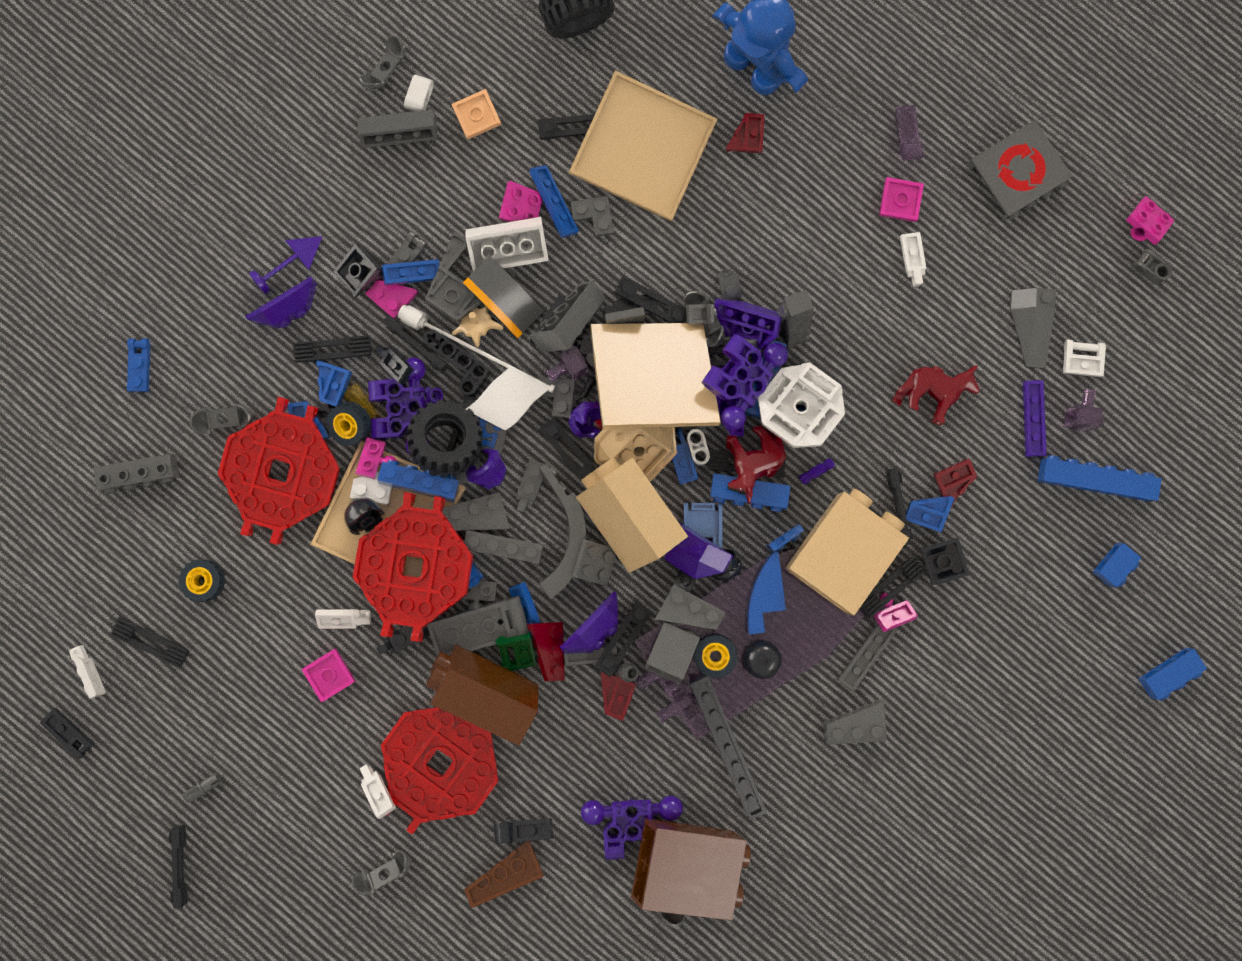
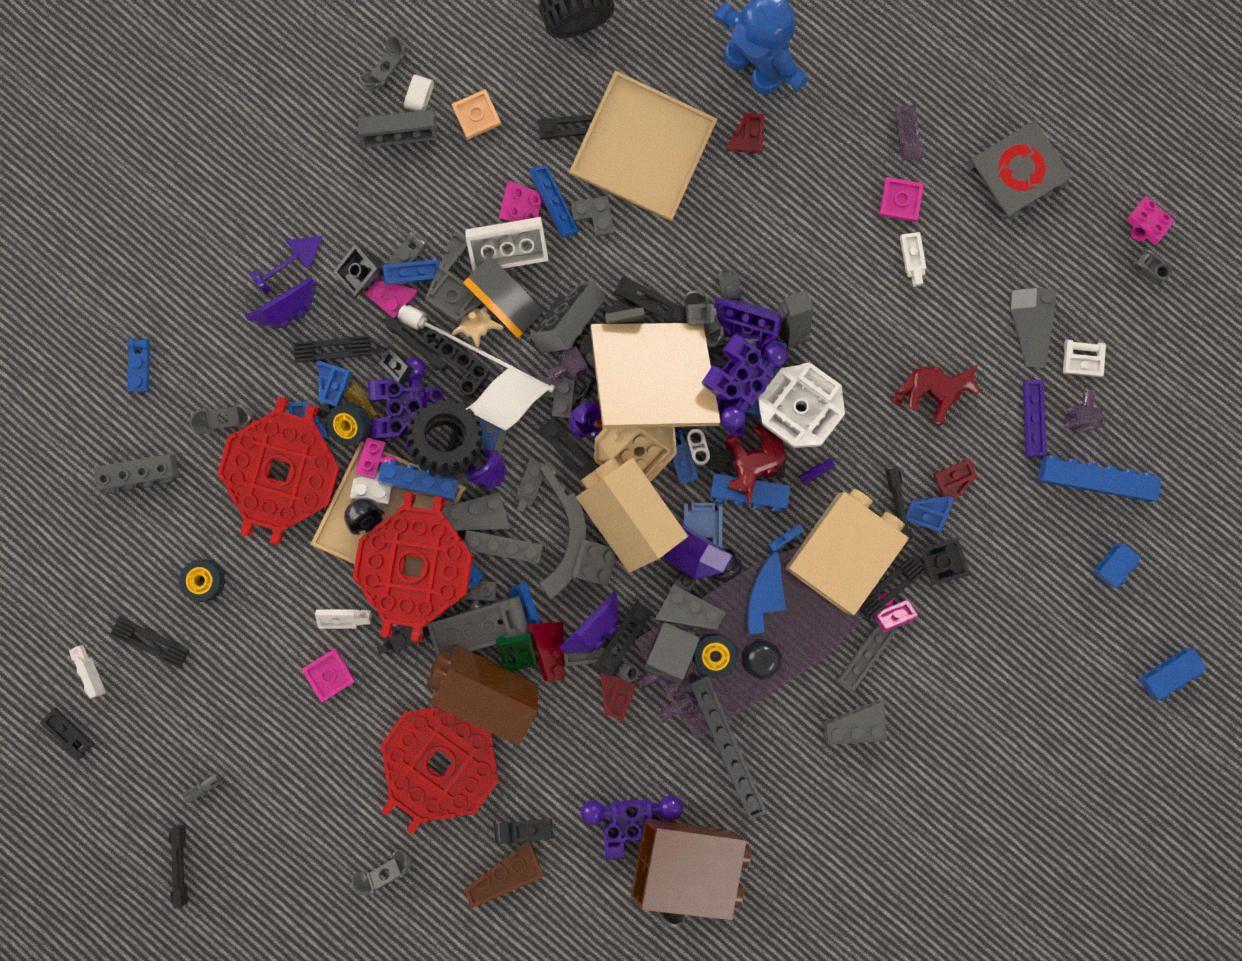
white hinge [360,764,396,819] -> none

